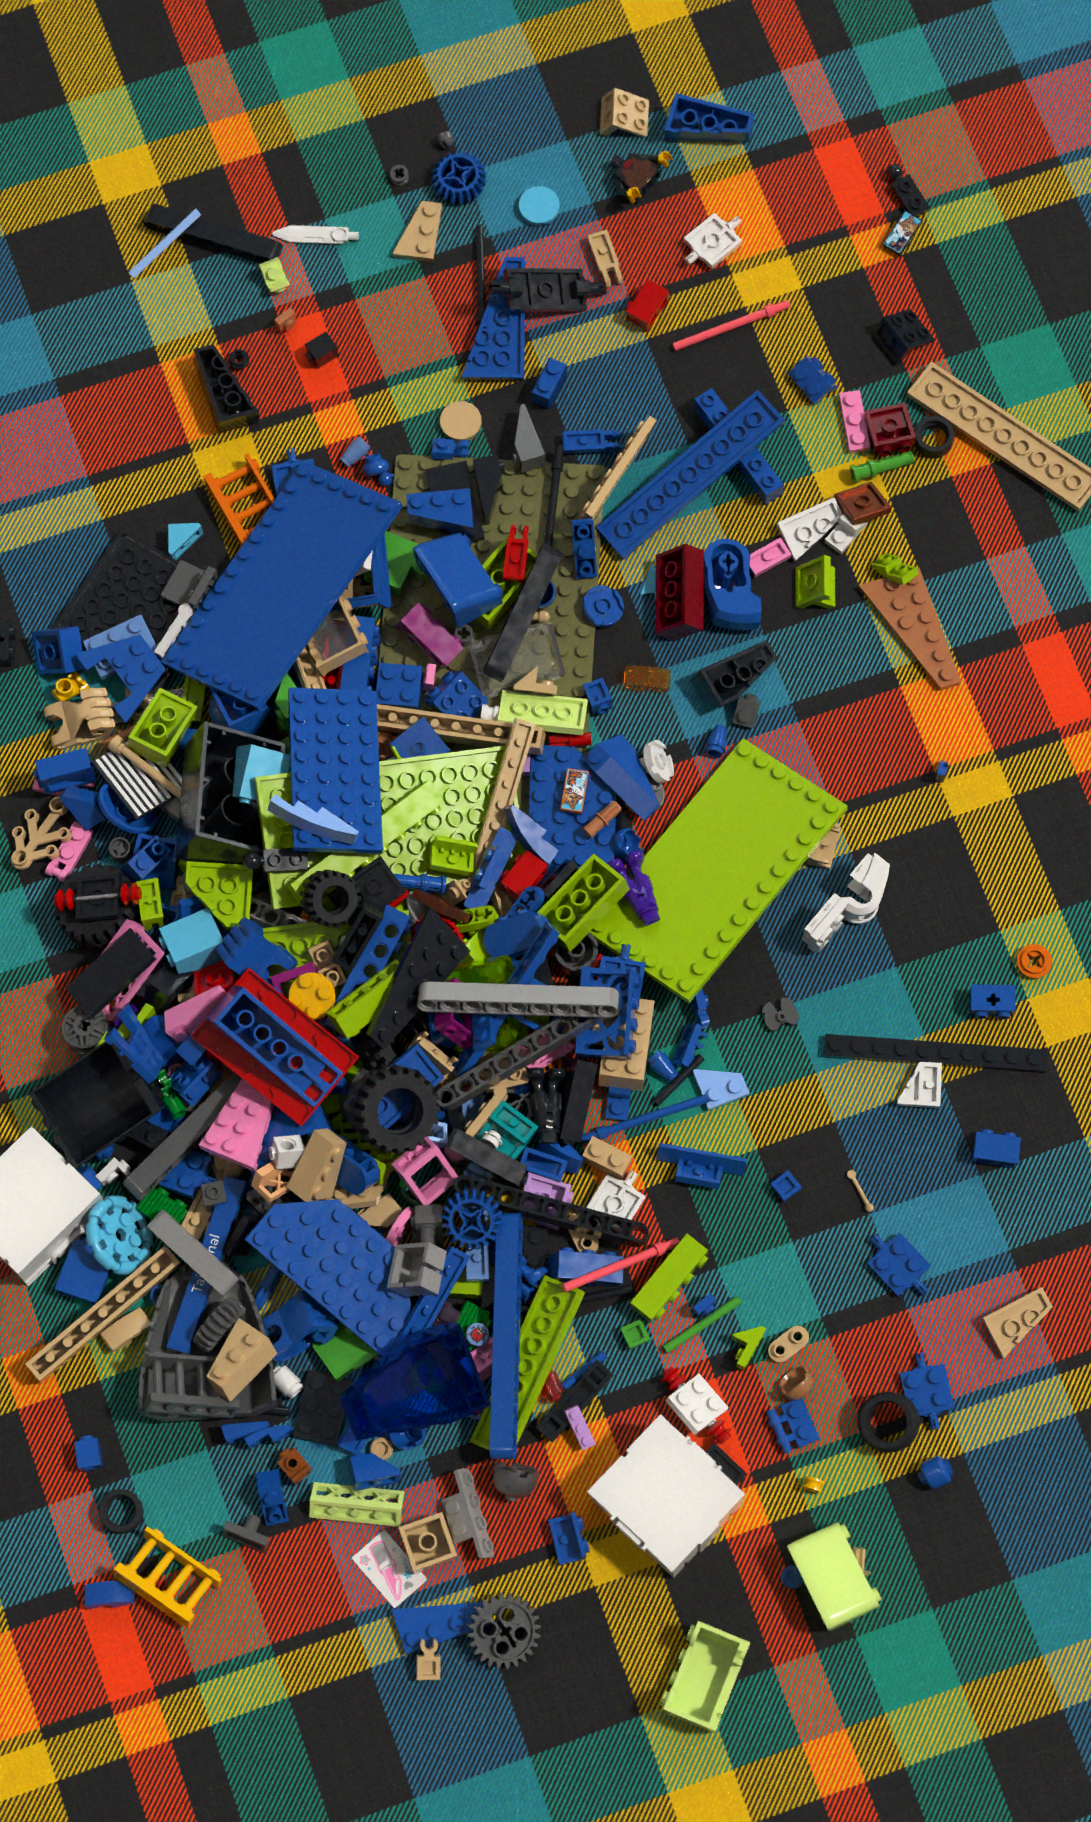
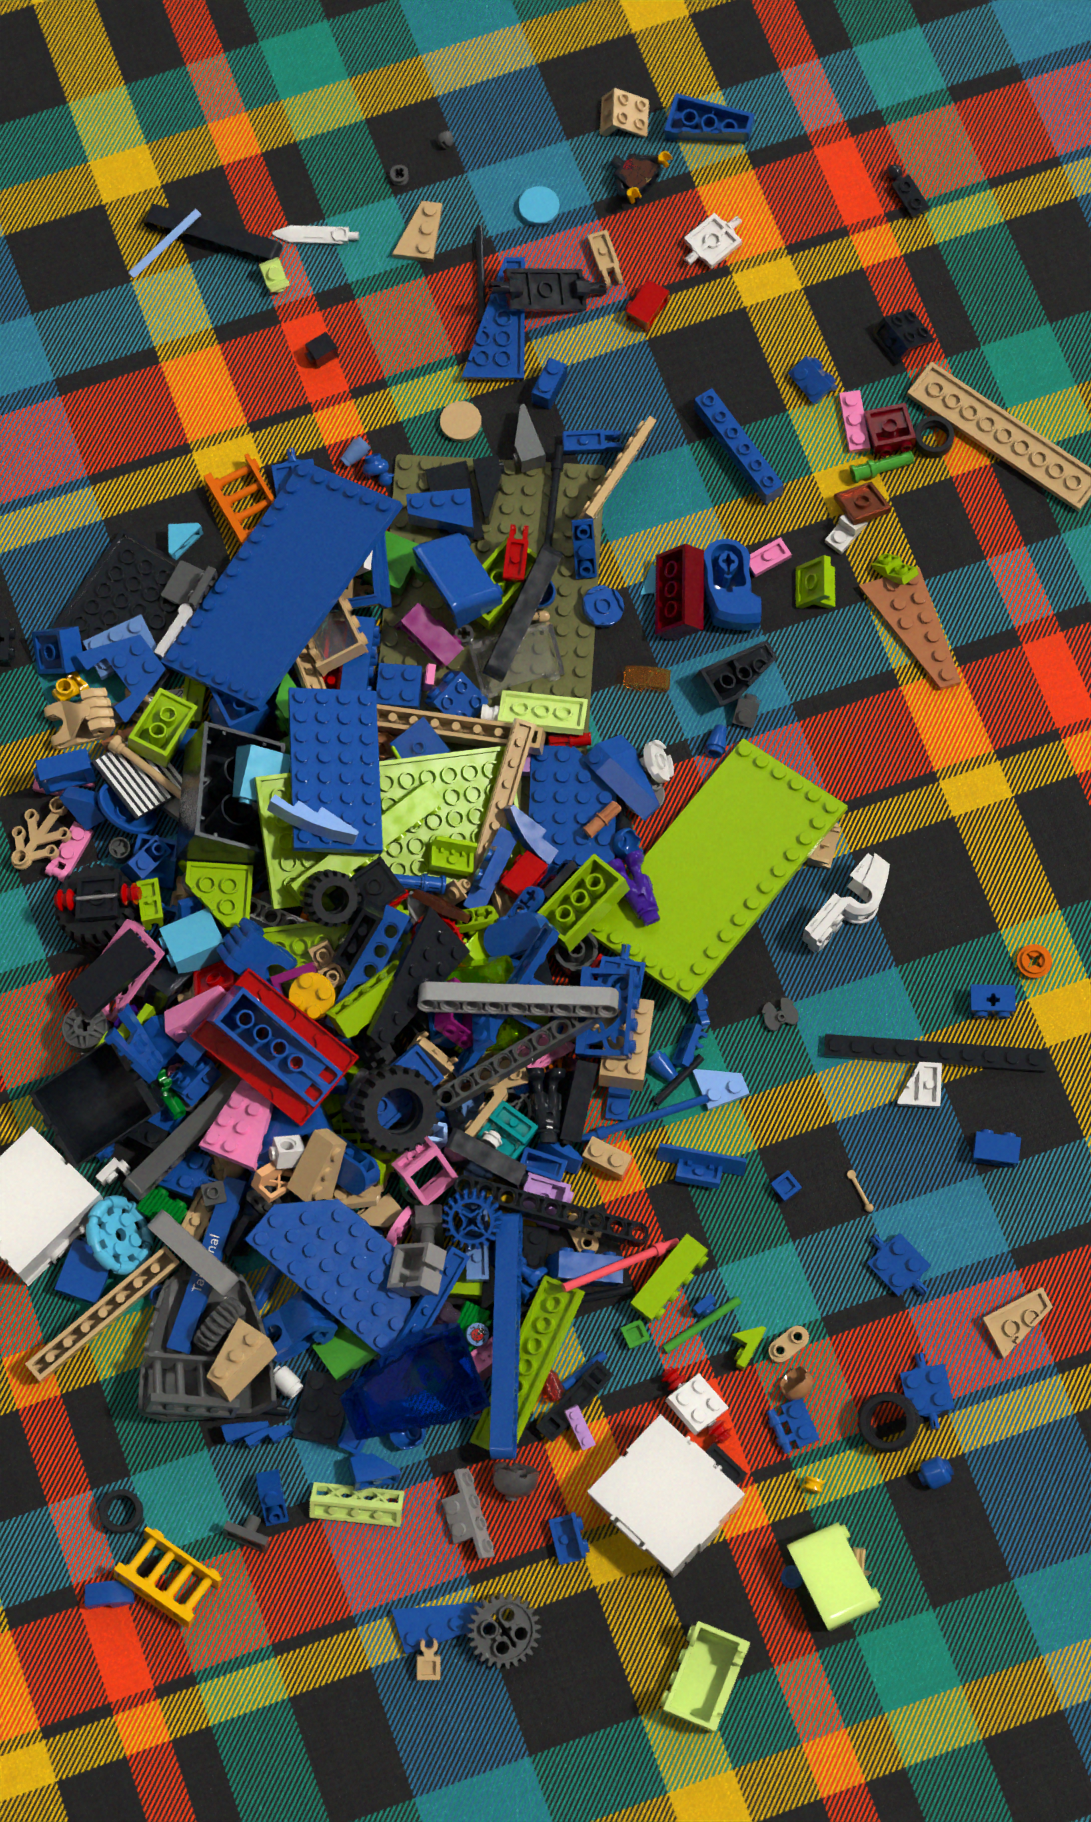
blue brick [74,1435,104,1472] -> none
blue plate [75,1165,102,1190] -> none
tan slope [100,1308,150,1353] -> none
black wedge [193,344,259,433] -> none
black plate [229,349,250,370] -> none
black plate [243,848,308,872] -> none
nougat plate [274,307,297,334] -> none
dark orange brick [277,1448,313,1486] -> none
white sticker [352,1529,428,1609] -> none
tan tile [370,1438,393,1461] -> none
tan brick [399,1512,458,1574] -> none
blue gear [431,150,486,205] -> none
blue plate [432,438,469,460] -> none
tan slope [514,666,557,696] -> none
tile [561,768,589,814] -> none
blue bracket [583,678,613,715] -> none
white plate [586,1170,646,1239] -> none
blue plate [596,390,785,560] -> none
coral bar [672,300,791,351] -> none
white wing [777,497,843,562] -> none
tile [883,210,923,256] -> none
blue tile [935,760,949,783] -> none

